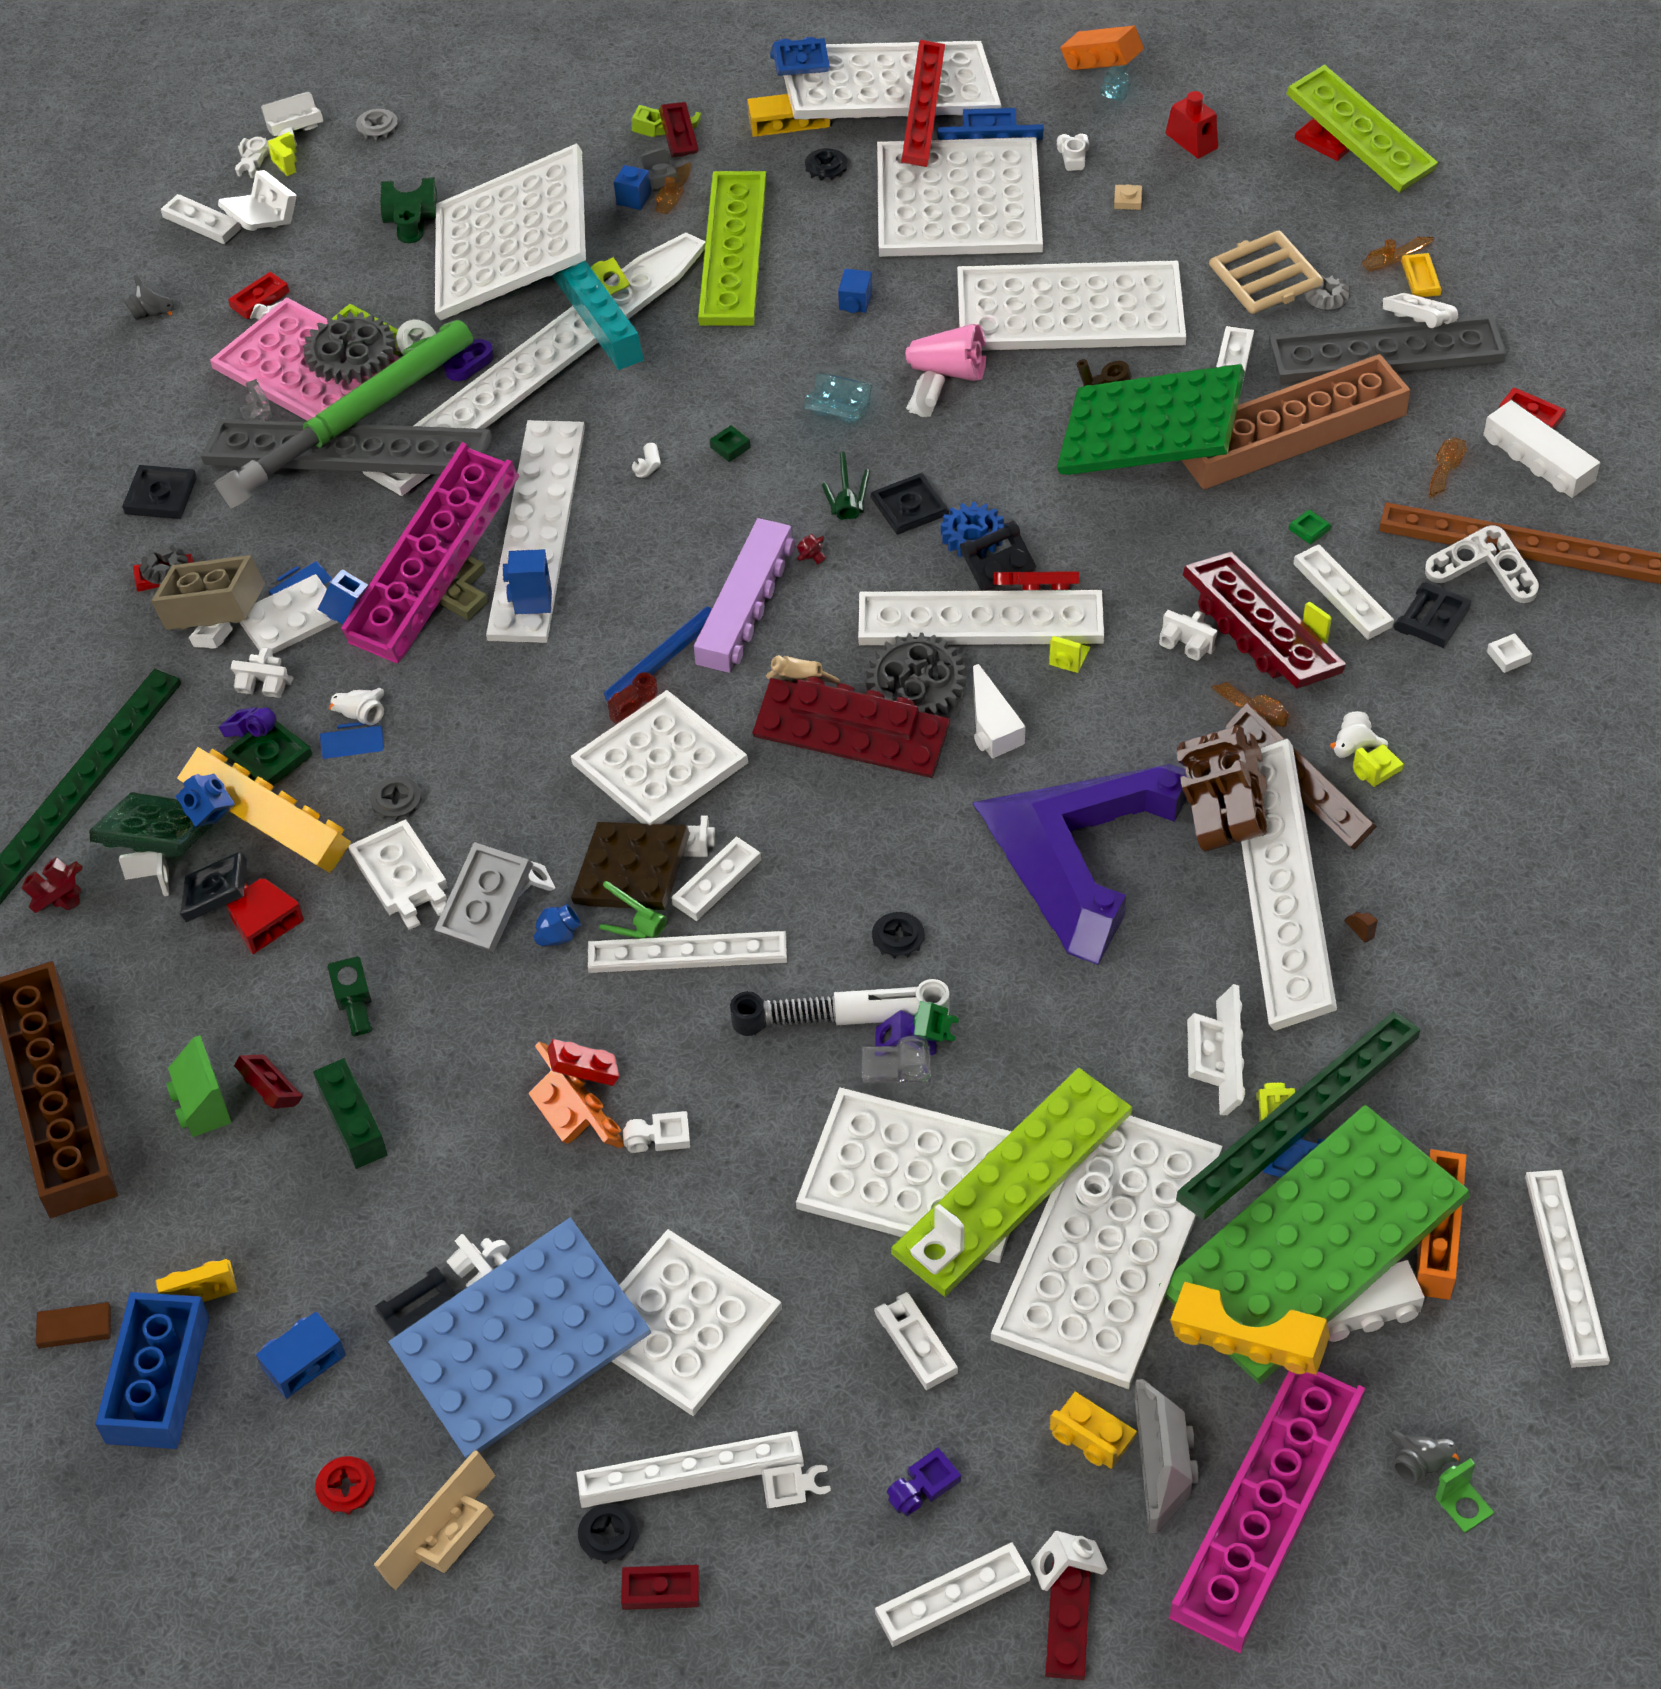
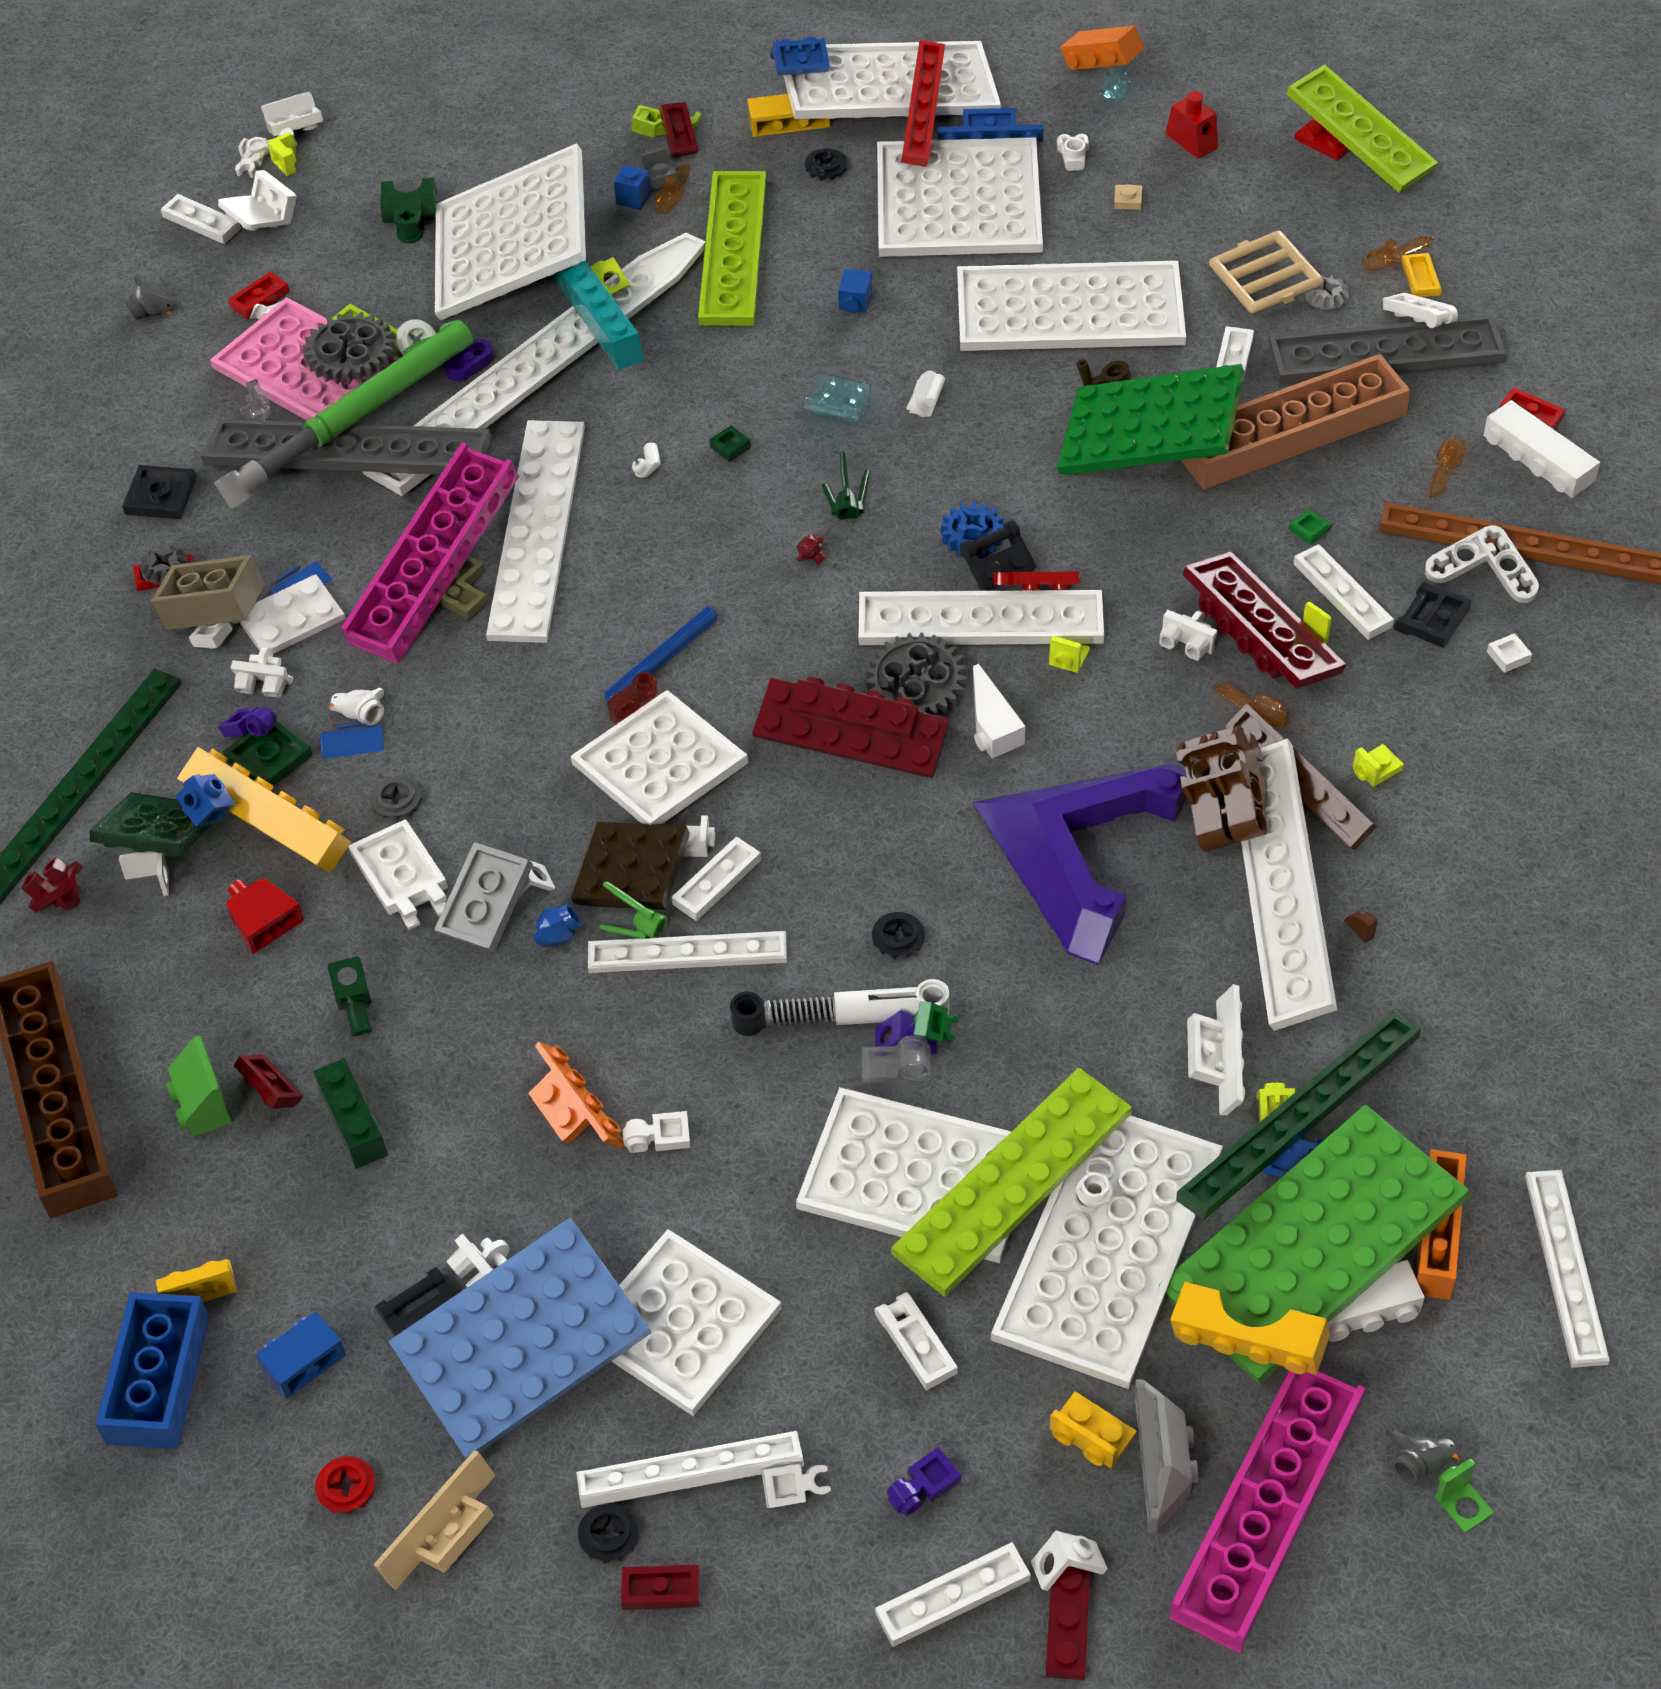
reddish brown tile [36,1302,111,1349] -> none
black tile [180,852,247,922] -> none
blue brick [317,570,368,624] -> none
light grey gear [356,109,398,140] -> none
blue brick [503,549,552,614] -> none
red plate [547,1039,619,1086] -> none
lavender brick [694,518,795,673] -> none
tan arm [766,655,840,684] -> none
black tile [870,473,949,535] -> none
bright pink cone [906,324,986,381] -> none
white bracket [911,1204,964,1274] -> none
white animal [1330,711,1388,758] -> none

